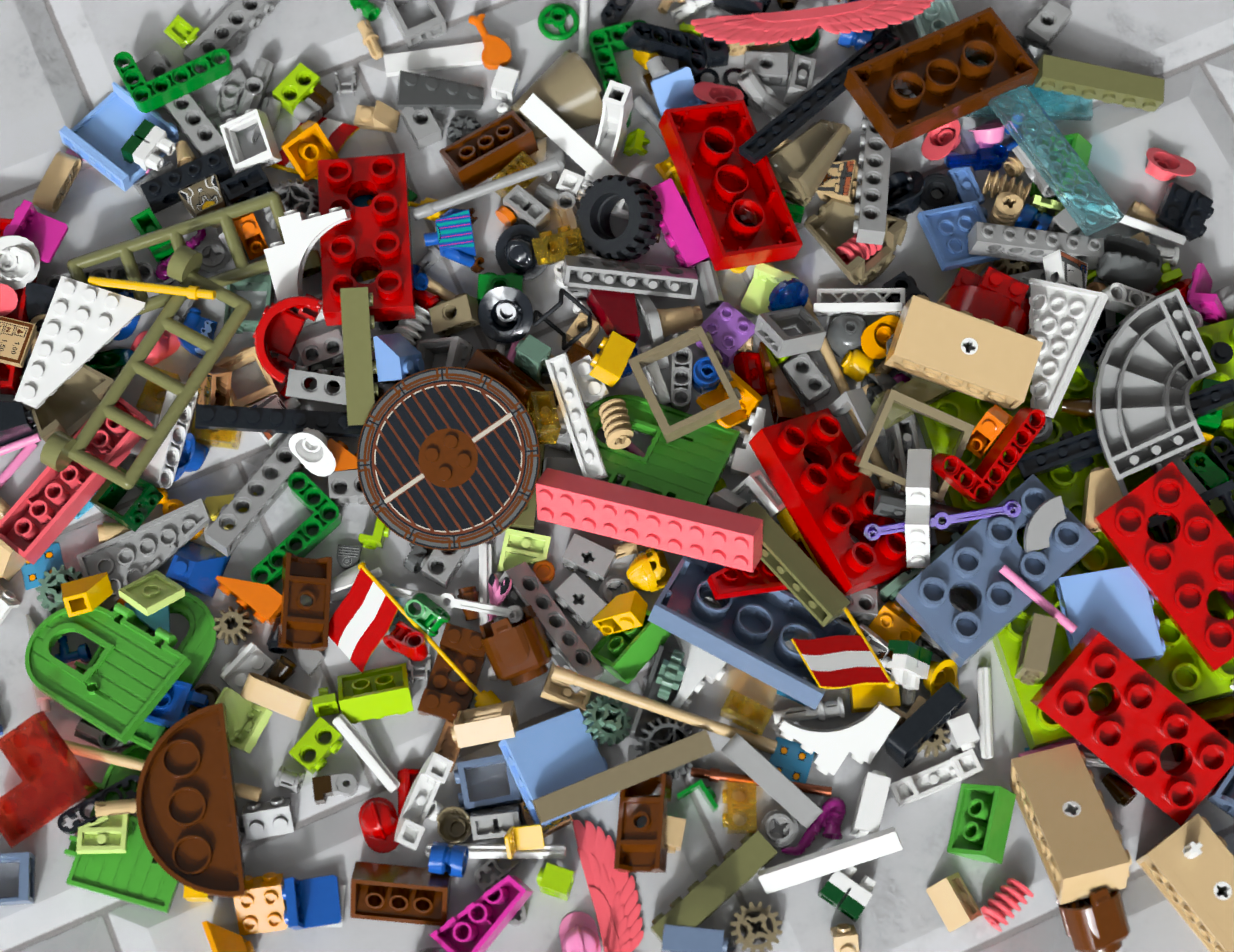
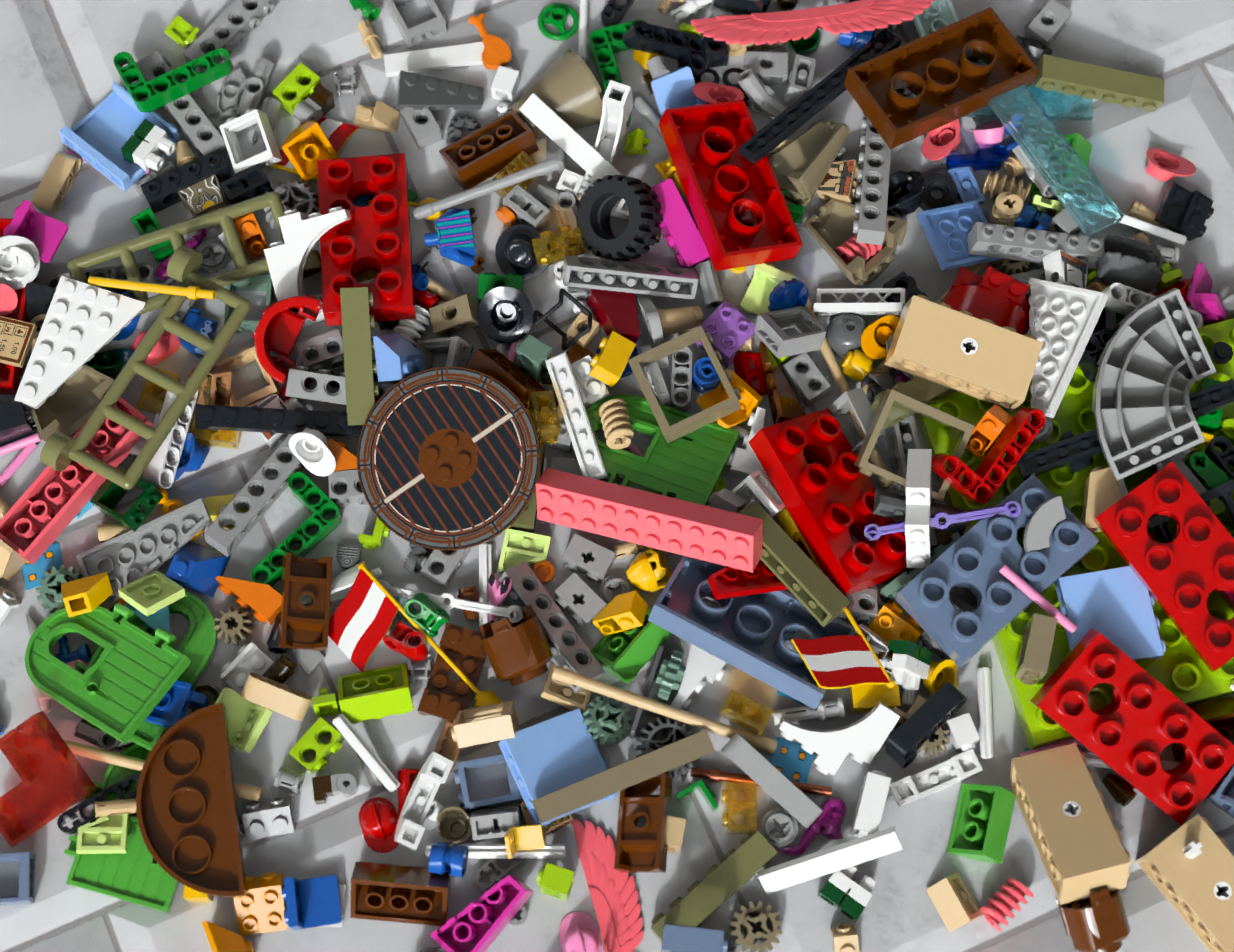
dark brown cone [1061,397,1094,419] -> none

